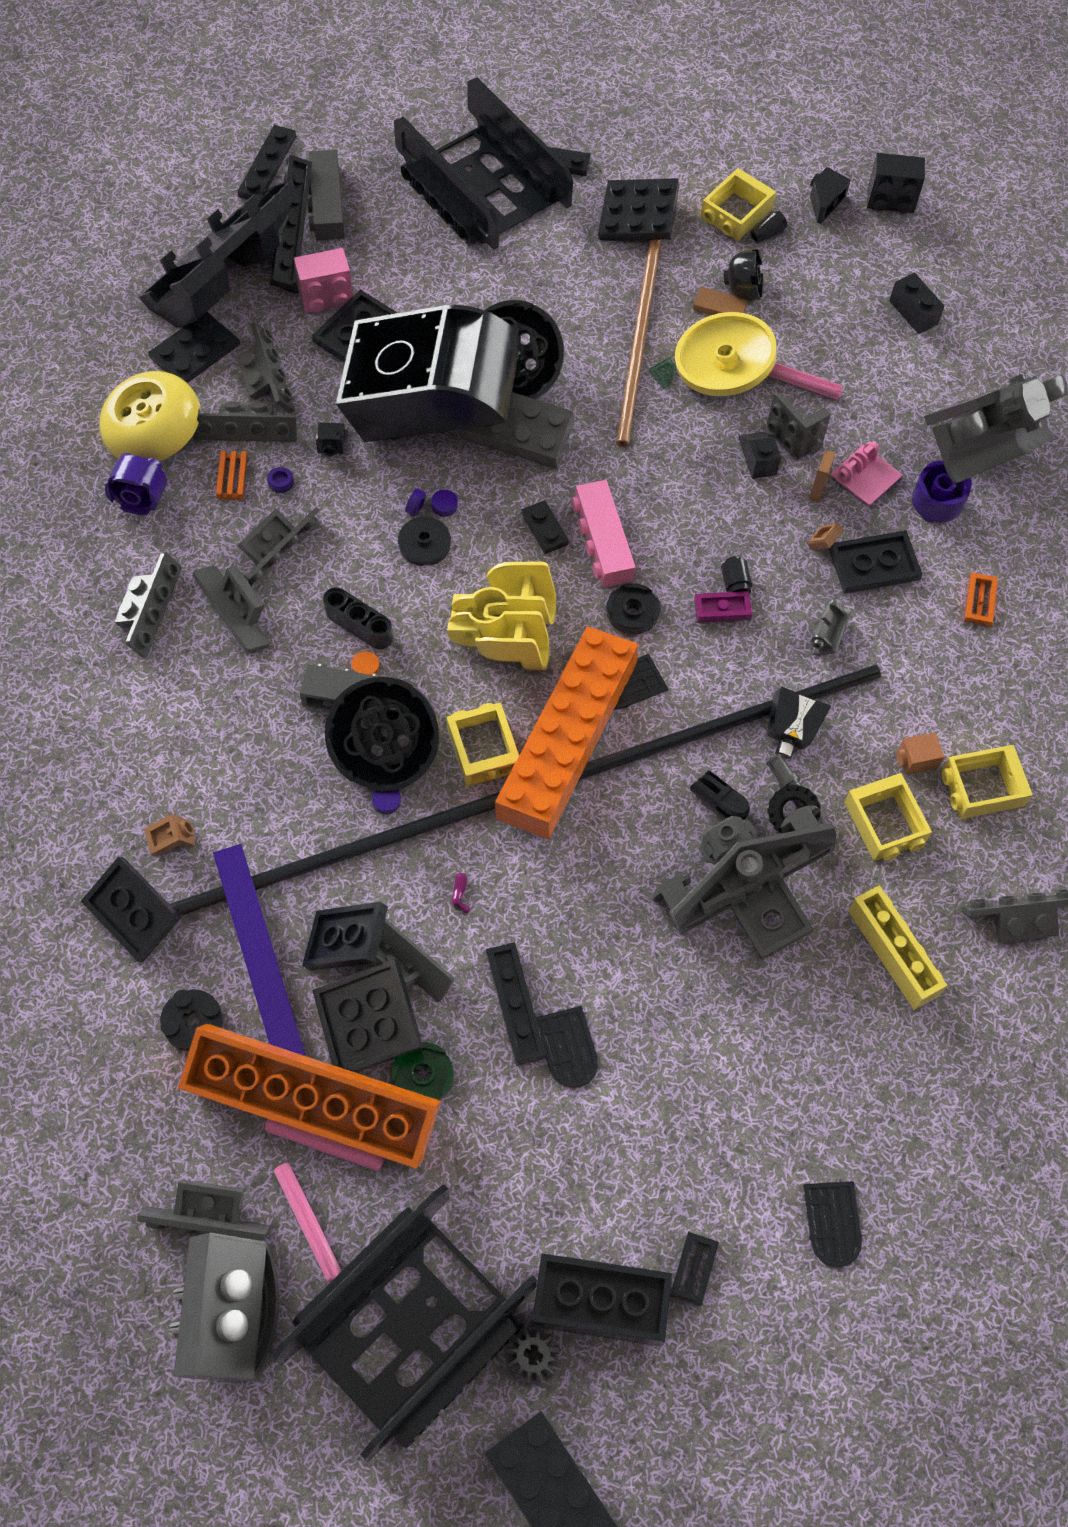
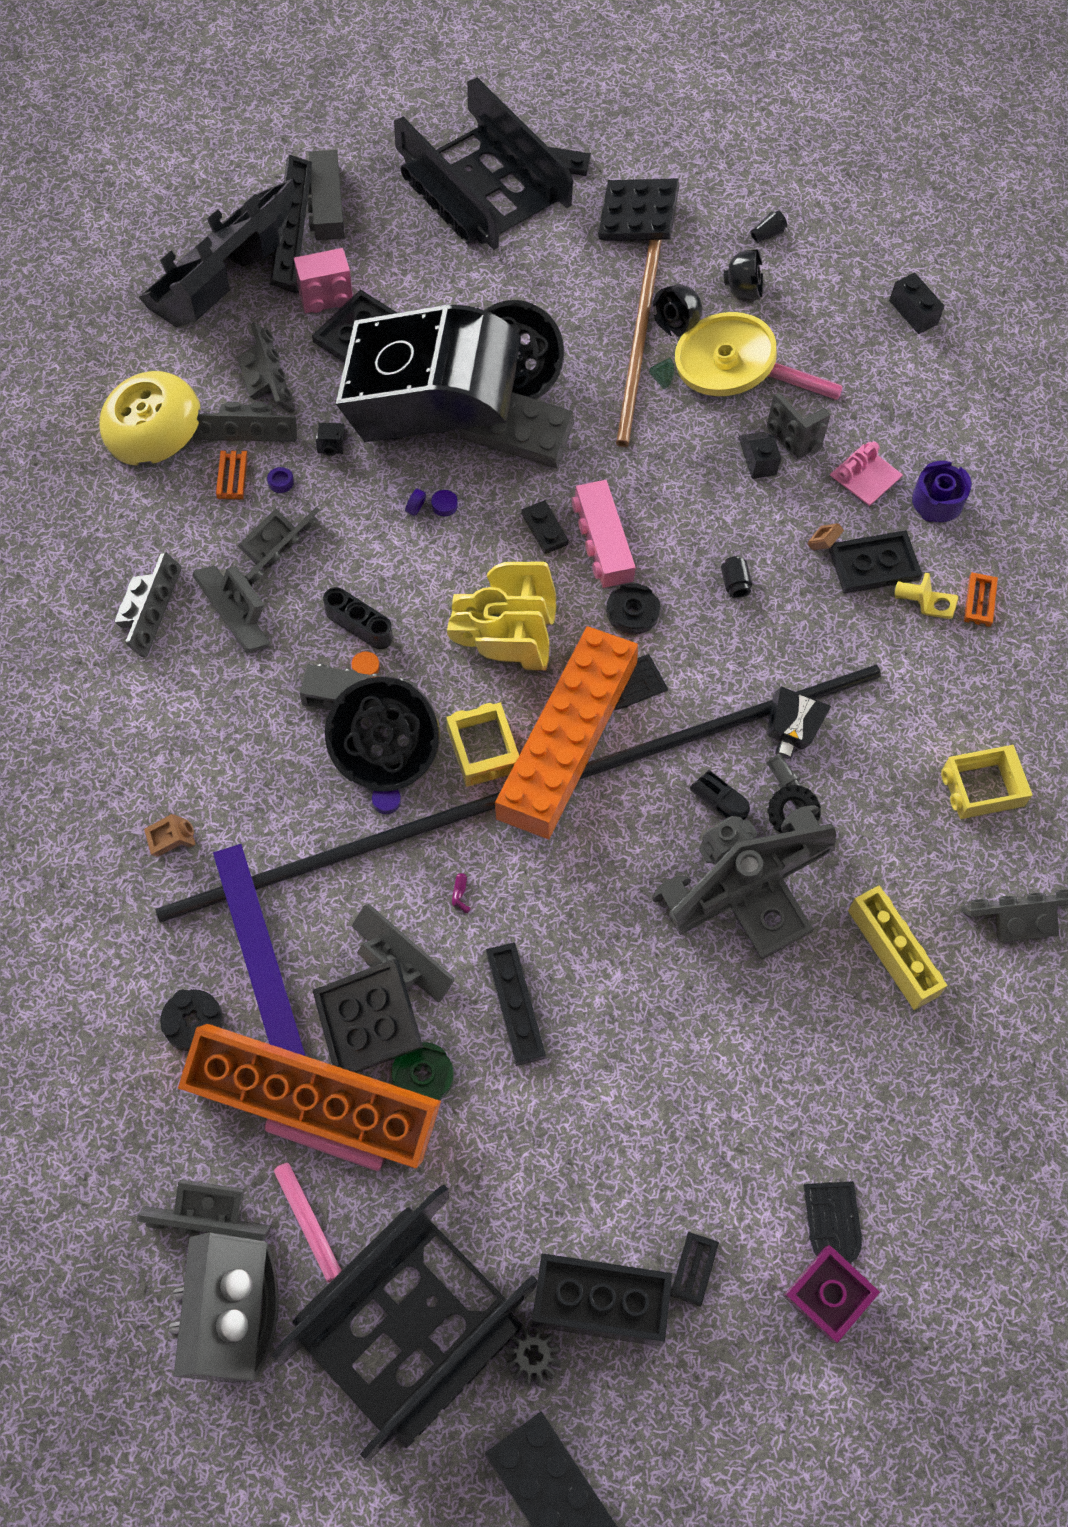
black plate [81,857,181,962] -> none
dark purple brick [105,453,167,516] -> none
black plate [148,312,240,383] -> none
black plate [237,125,297,200] -> none
black plate [302,902,388,970] -> none
black plate [398,517,451,566] -> none
black window [536,1005,598,1088] -> none
medium nougat tile [693,286,748,315] -> none
magenta plate [694,591,752,623] -> none
light yellow window [700,168,776,241] -> none
medium nougat tile [809,450,836,503] -> none
black slope [810,167,851,224] -> none
dark grey hinge [812,600,853,655] -> none
light yellow window [844,773,932,861] -> none
black brick [867,153,925,213] -> none
nougat brick [896,732,945,775] -> none
dark grey piece [924,373,1068,484] -> none
none -> black cylinder [653,284,702,337]
none -> magenta brick [783,1245,880,1343]
none -> light yellow bracket [895,573,958,619]

